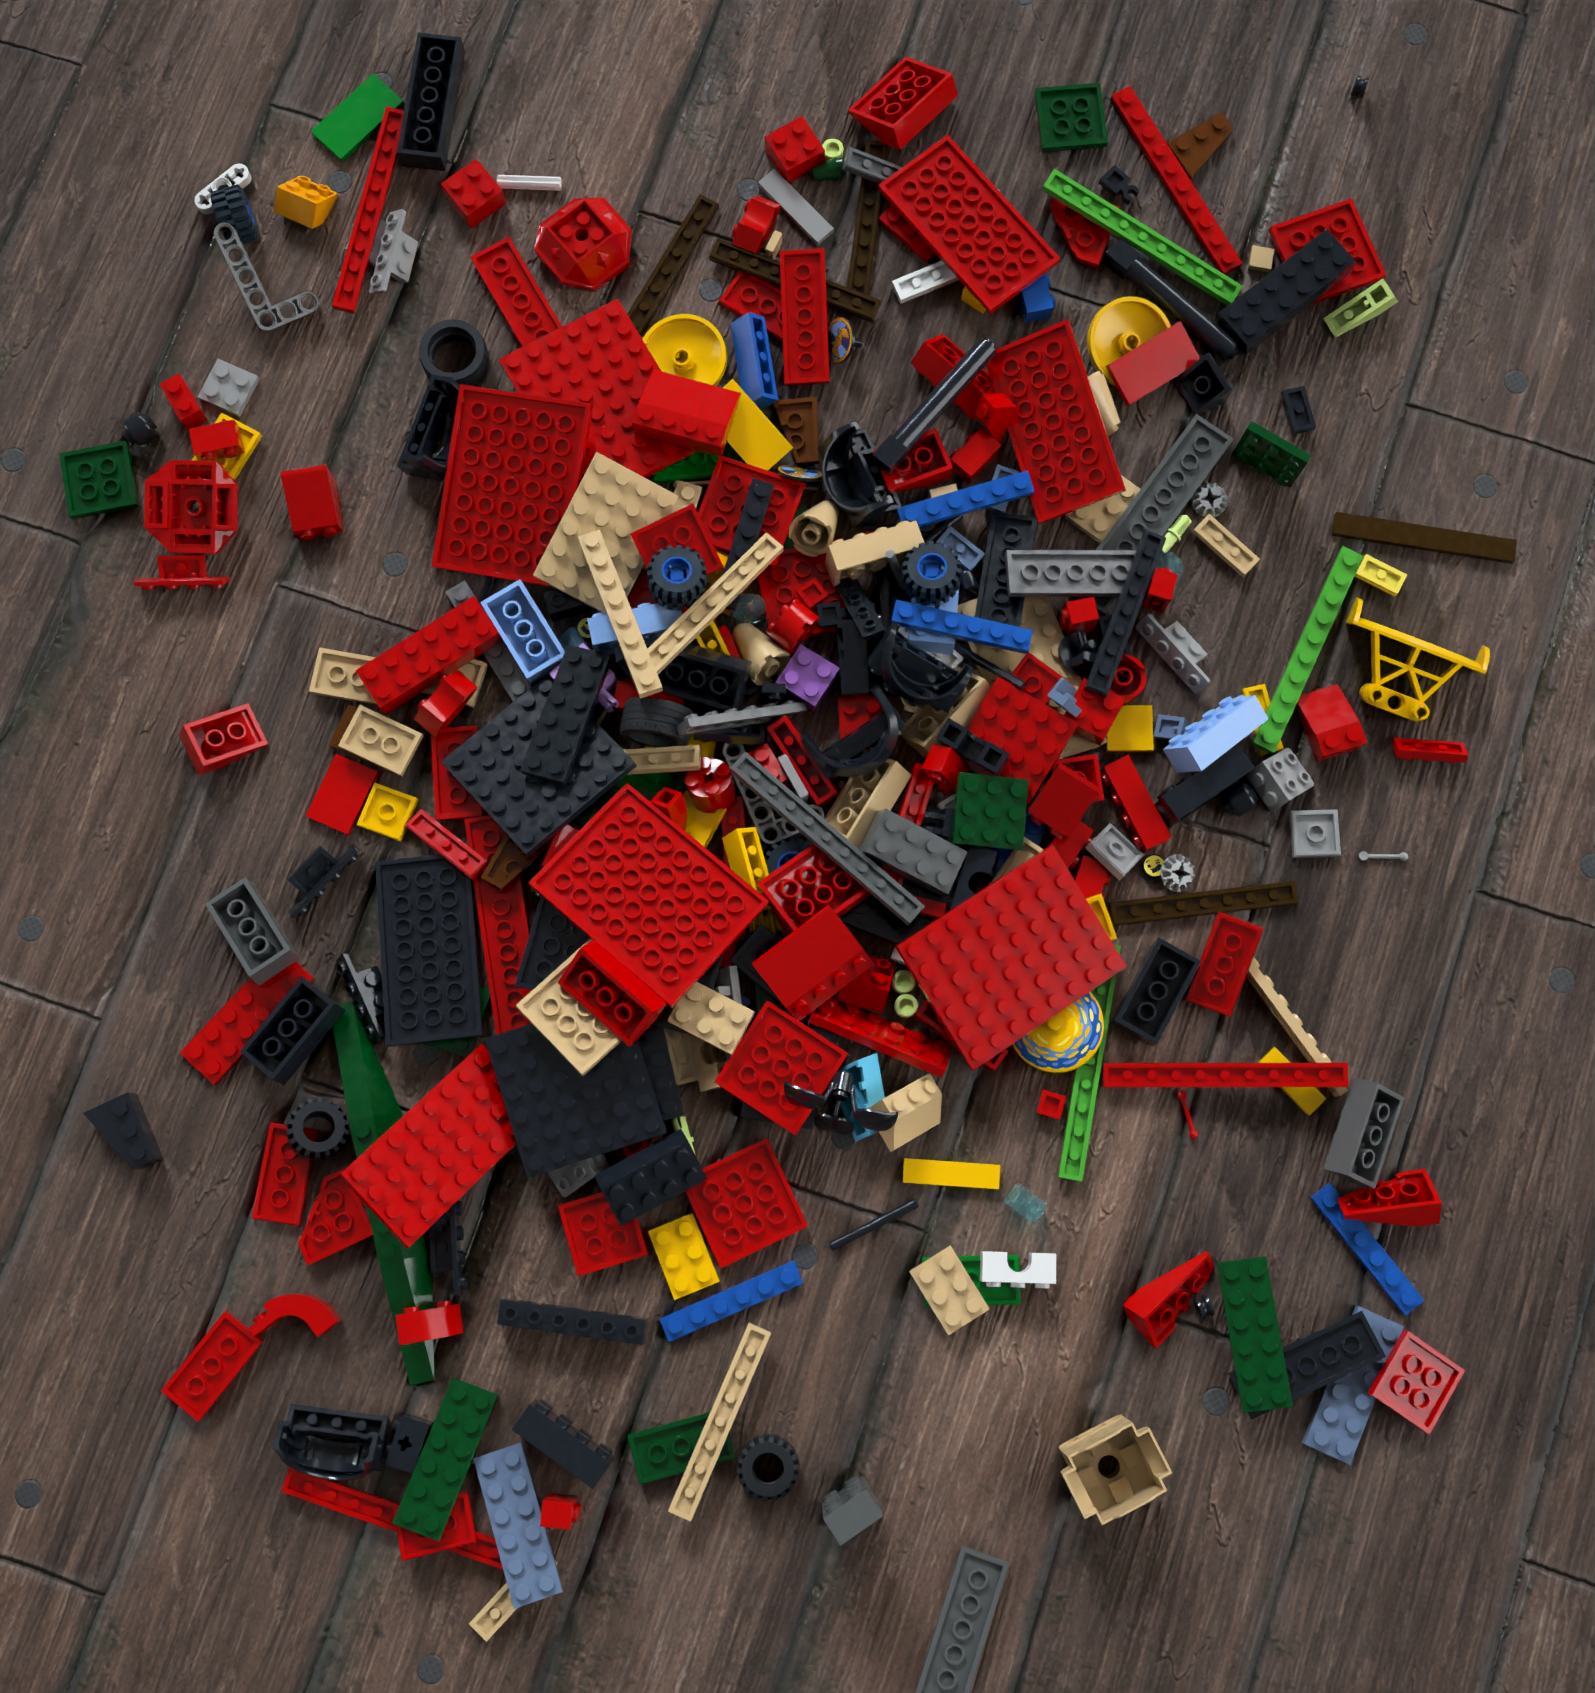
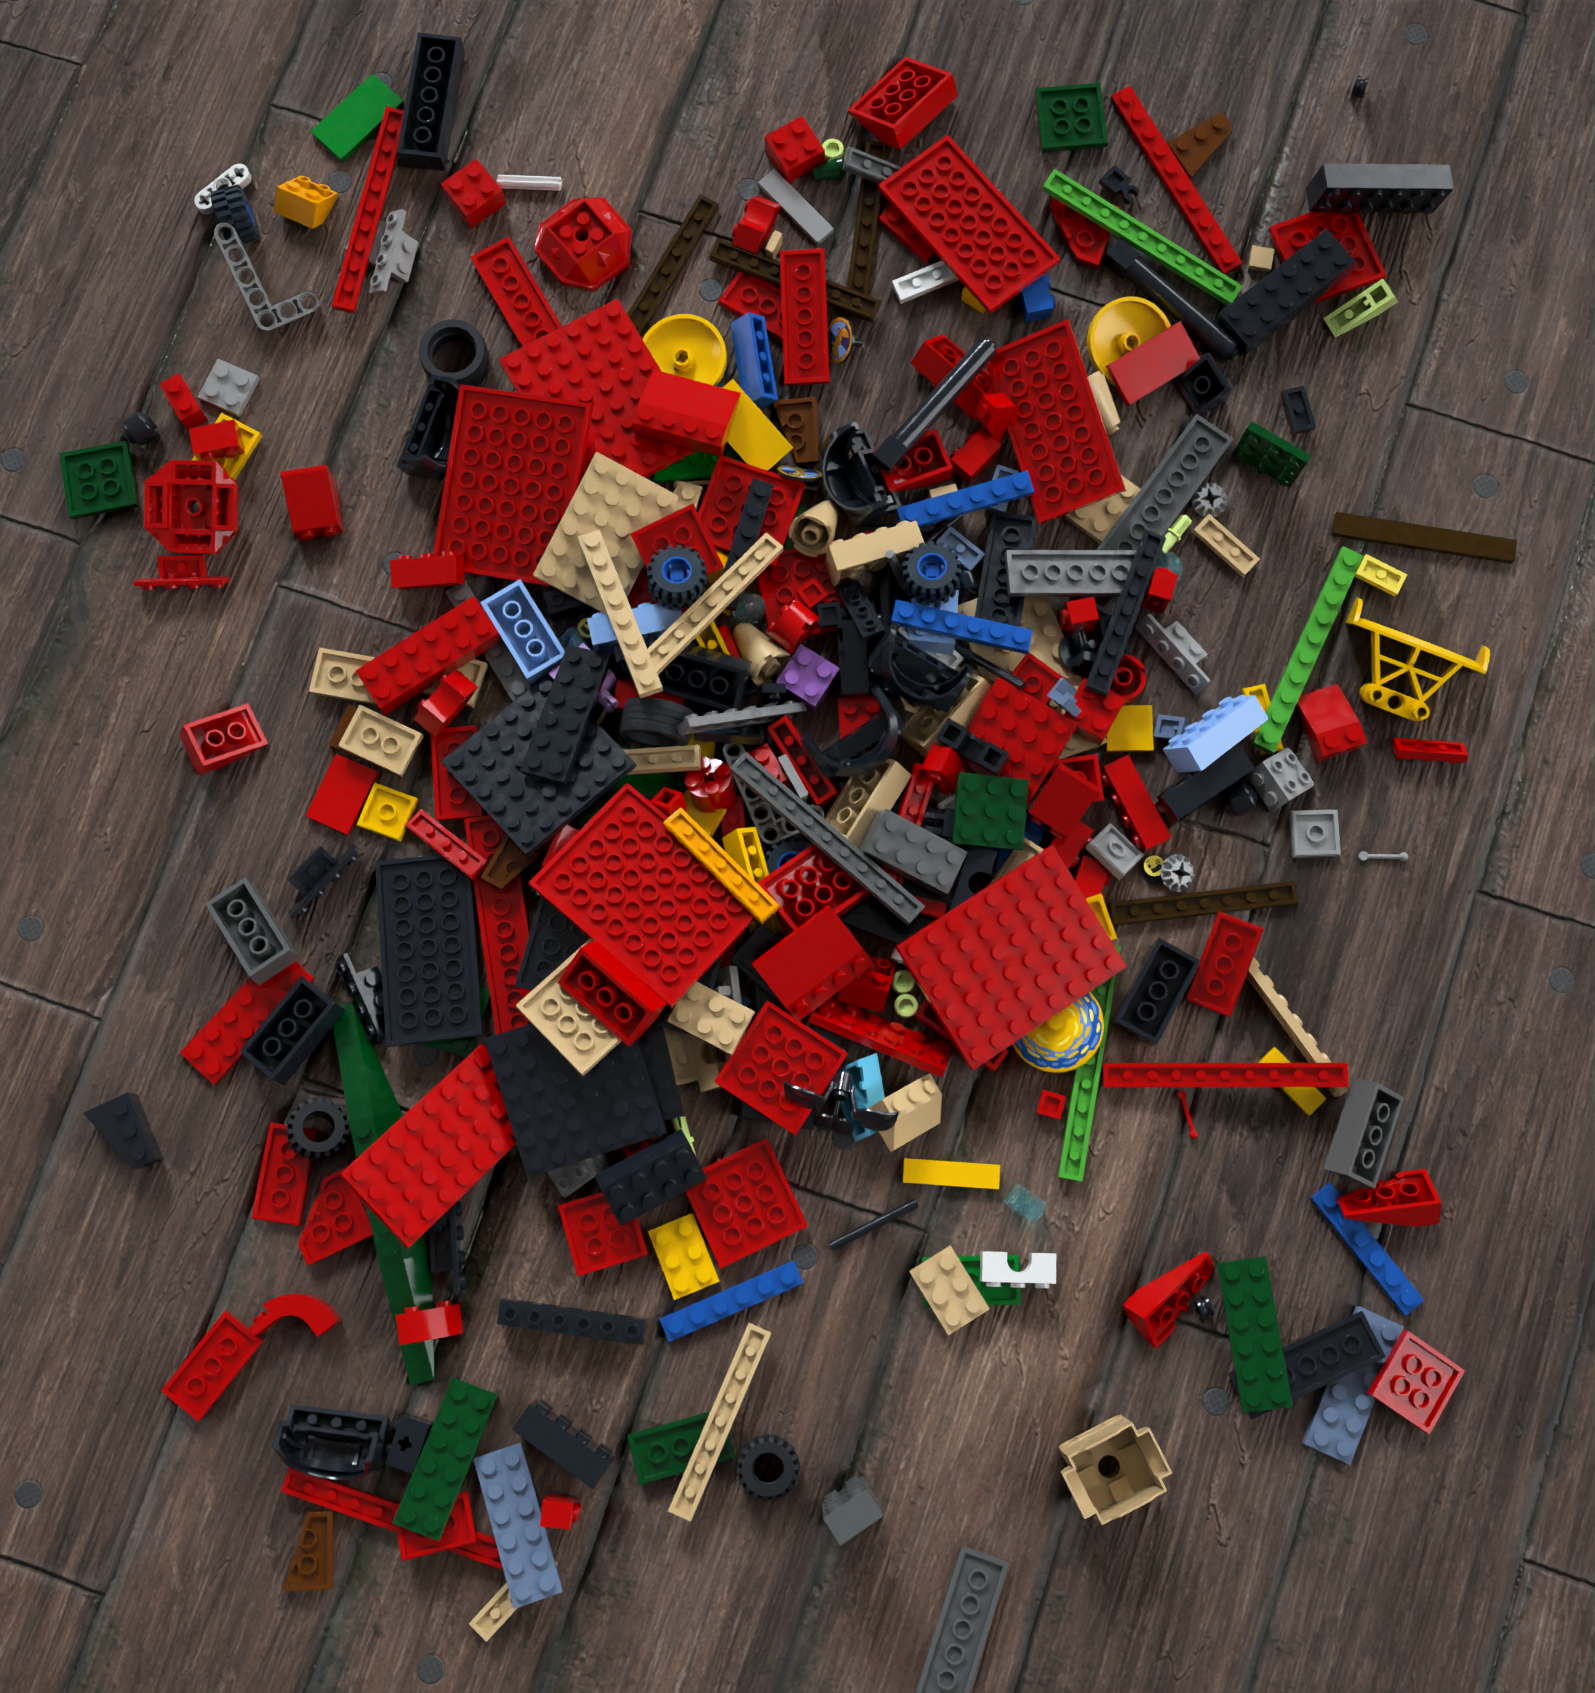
none -> reddish brown wing [282,1510,334,1592]
none -> red brick [390,551,465,590]
none -> light orange tile [663,807,780,924]
none -> black brick [1306,163,1454,214]

